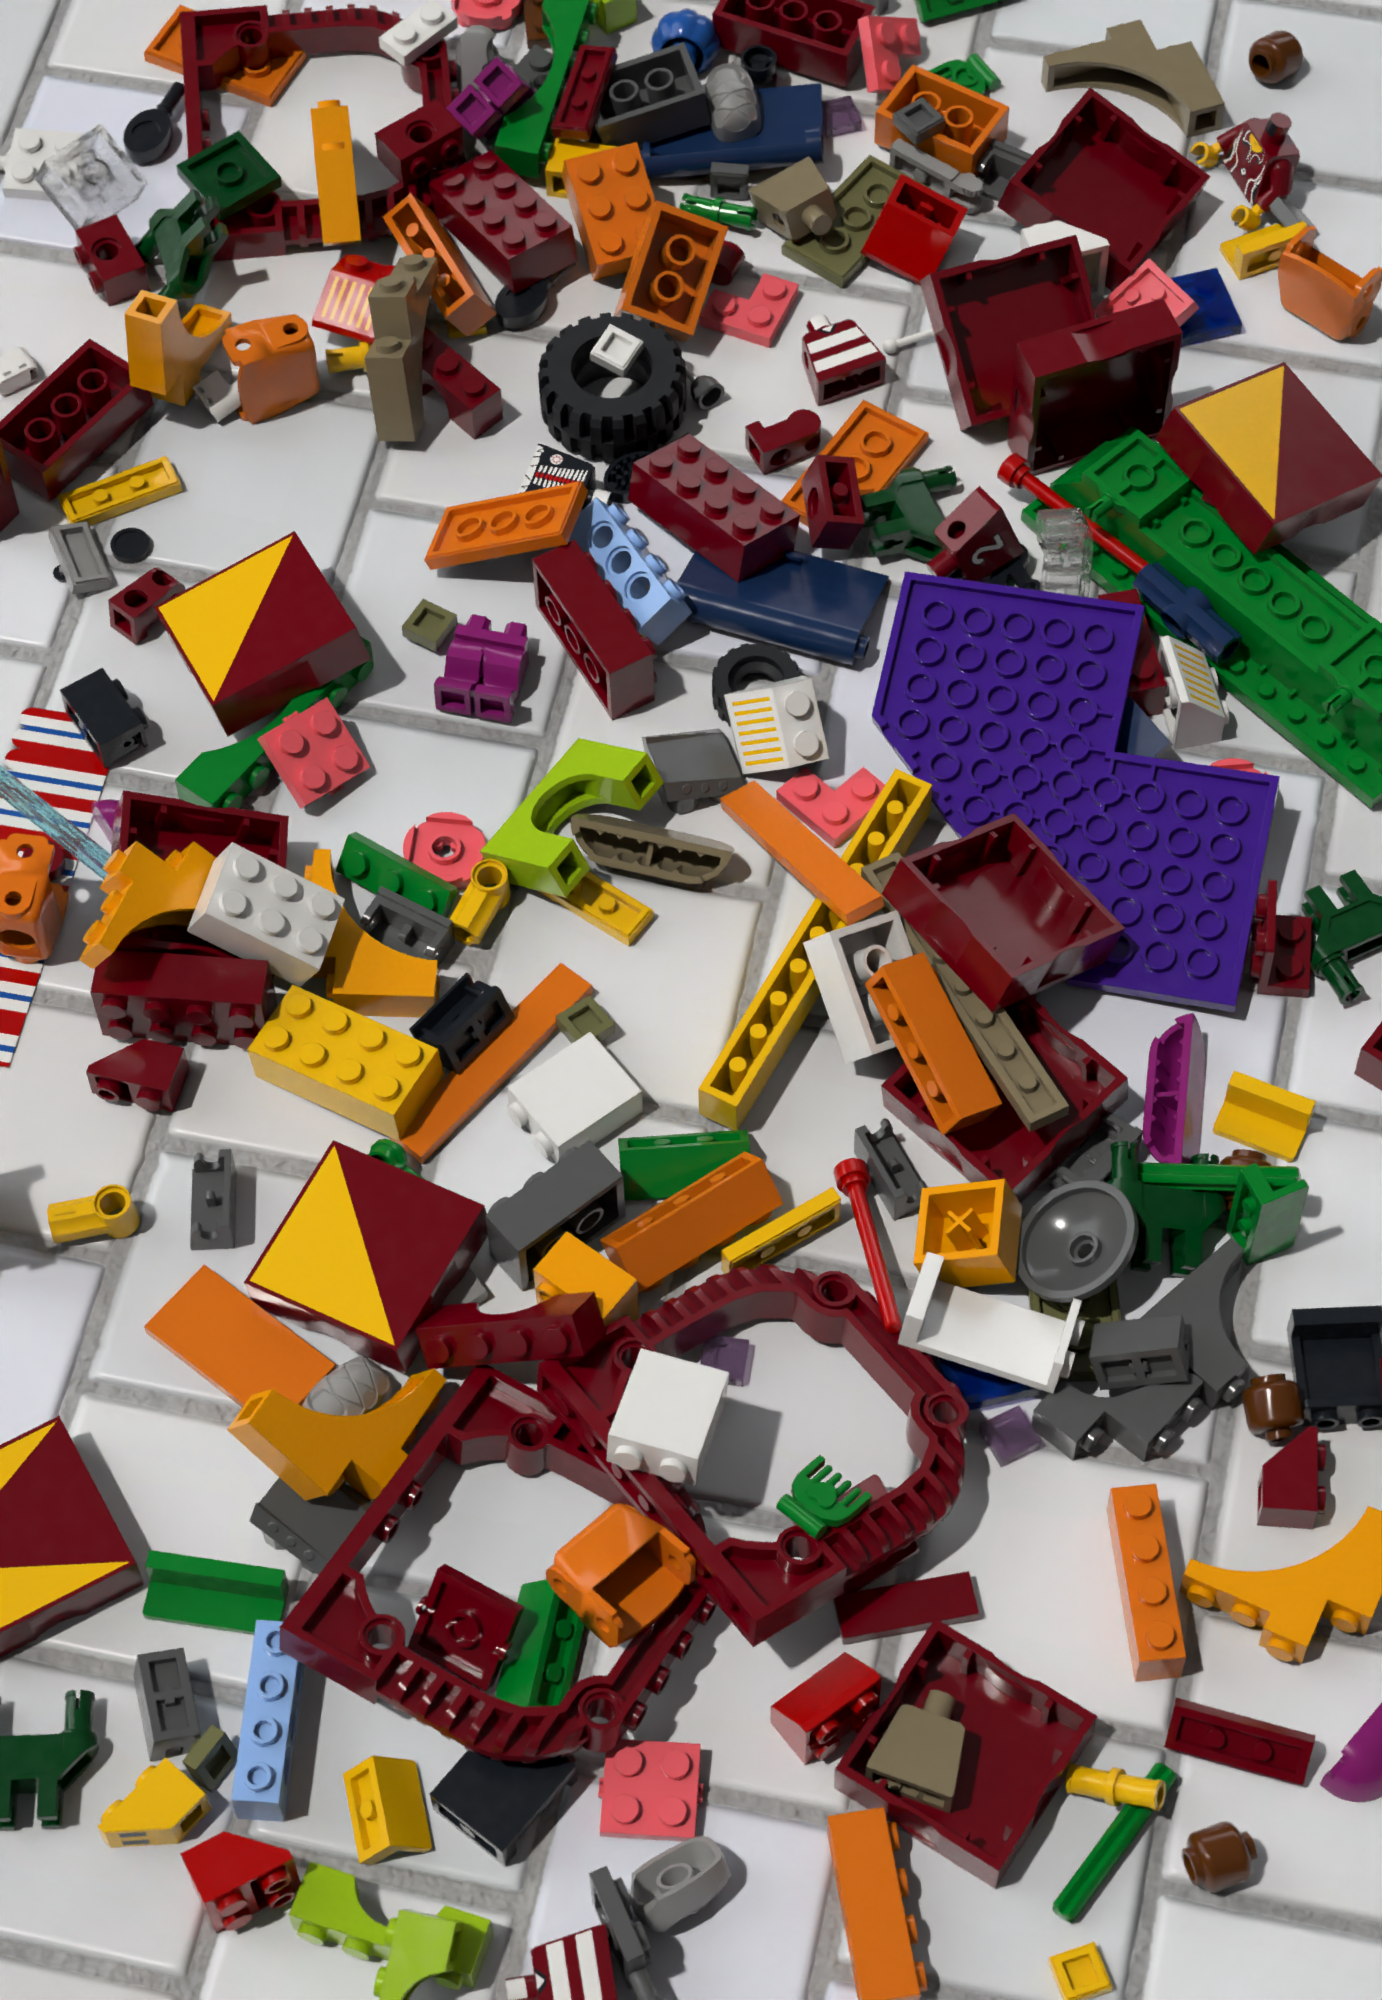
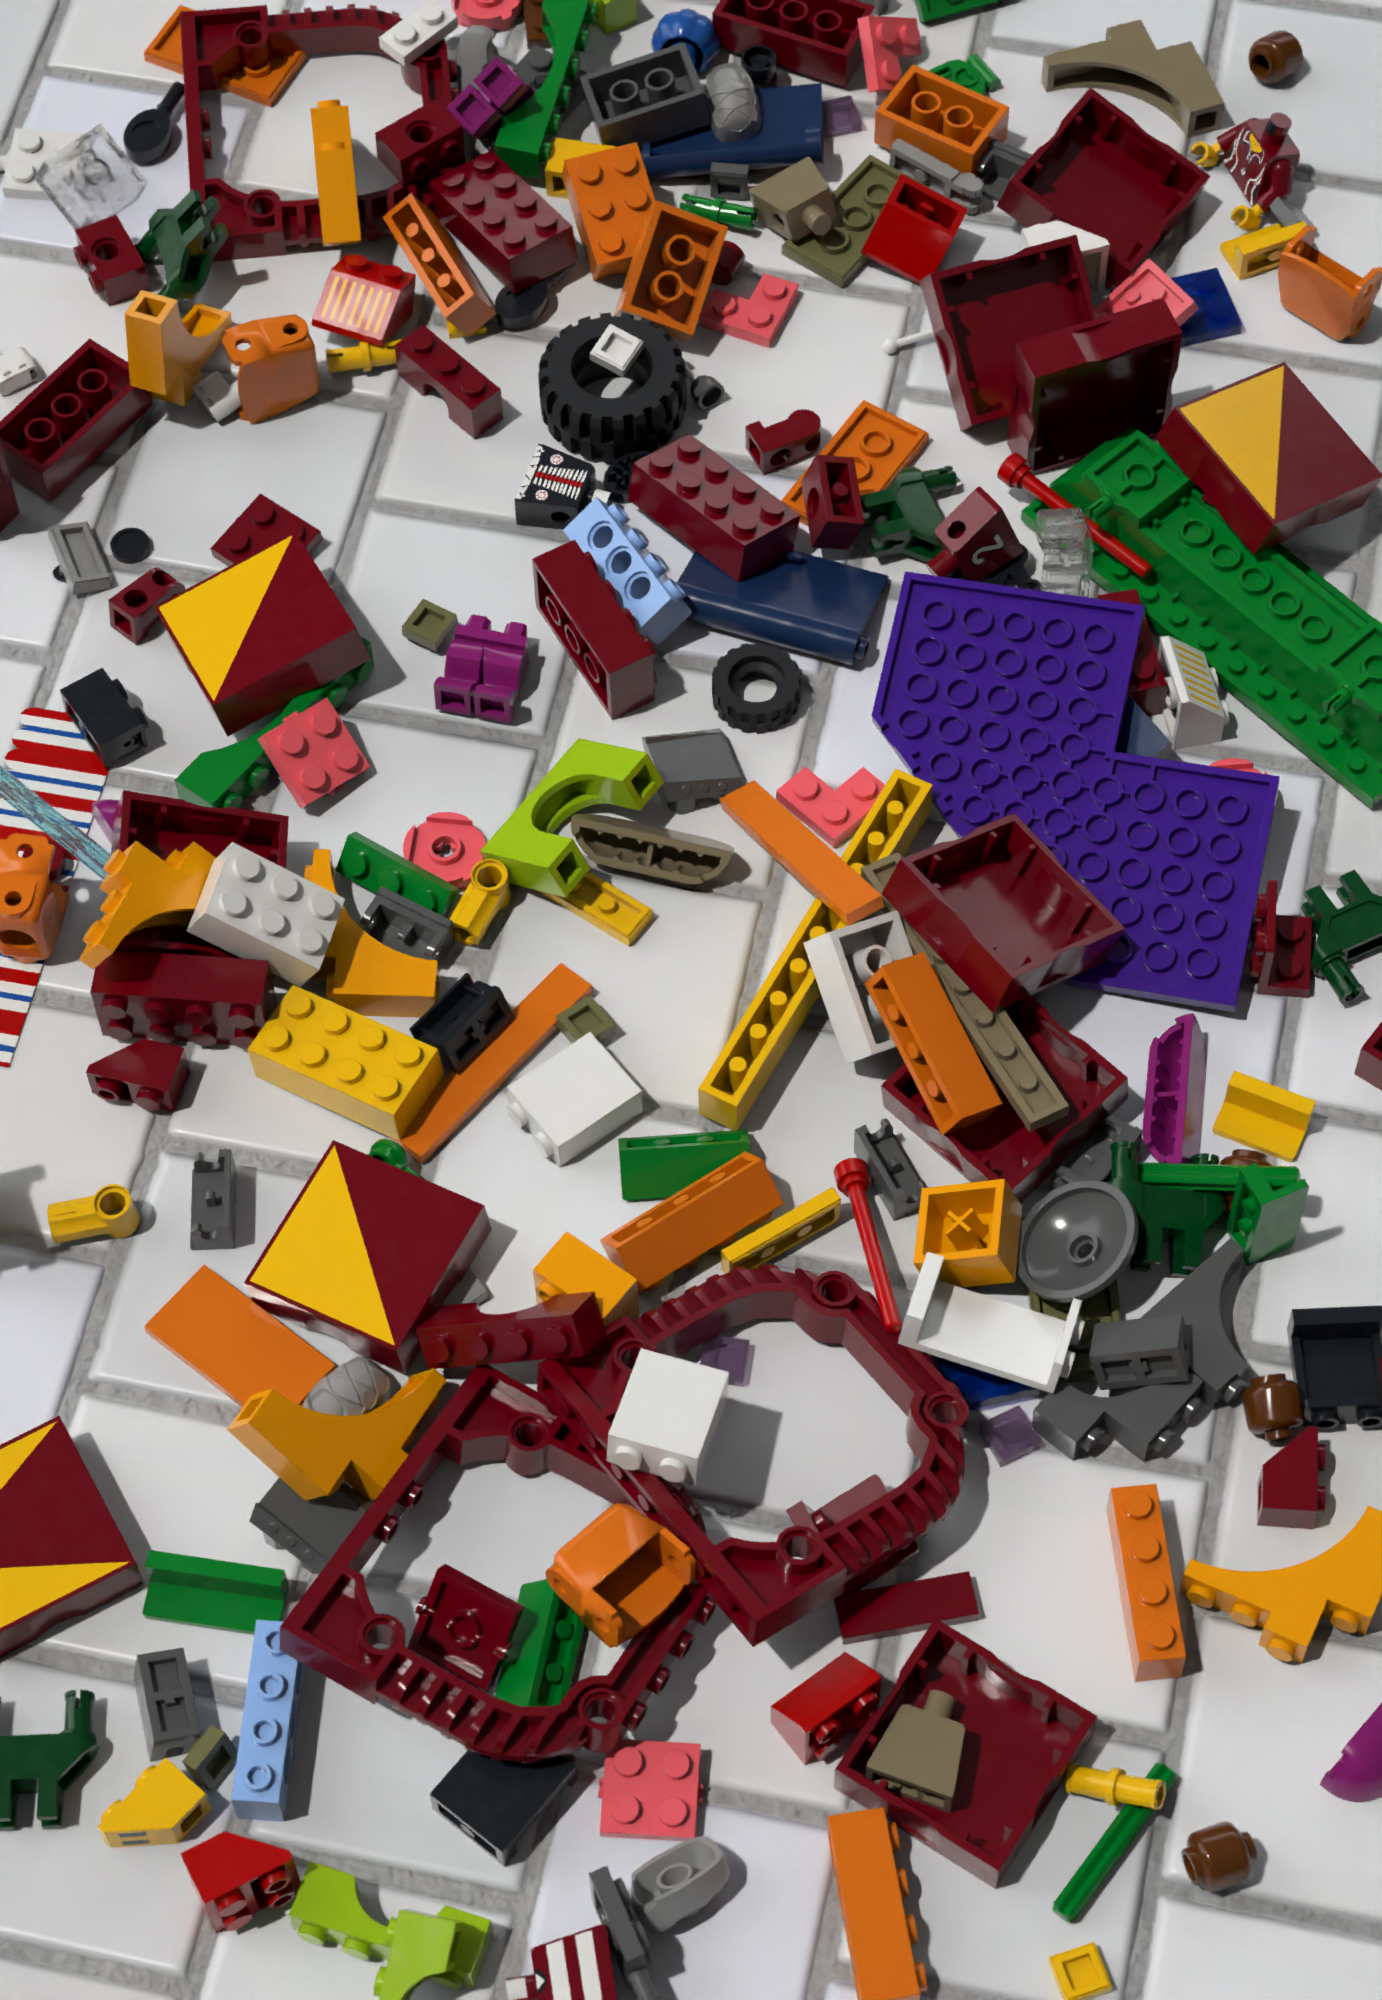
yellow tile [57,456,182,526] -> none
dark green plate [176,130,282,222] -> none
yellow panel [343,1755,432,1865] -> none
dark tan arch [365,254,439,442] -> none
orange tile [424,481,588,570] -> none
dark grey brick [485,1140,625,1291] -> none
dark red tile [551,45,618,140] -> none
white slope [724,676,829,775] -> none
green piece [776,1455,872,1540] -> none
dark red torso [802,314,886,407] -> none
dark grey tile [893,97,946,145] -> none
dark blue piece [1132,562,1242,664] -> none
dark red plate [1164,1698,1315,1785] -> none
none -> dark red plate [210,493,323,567]

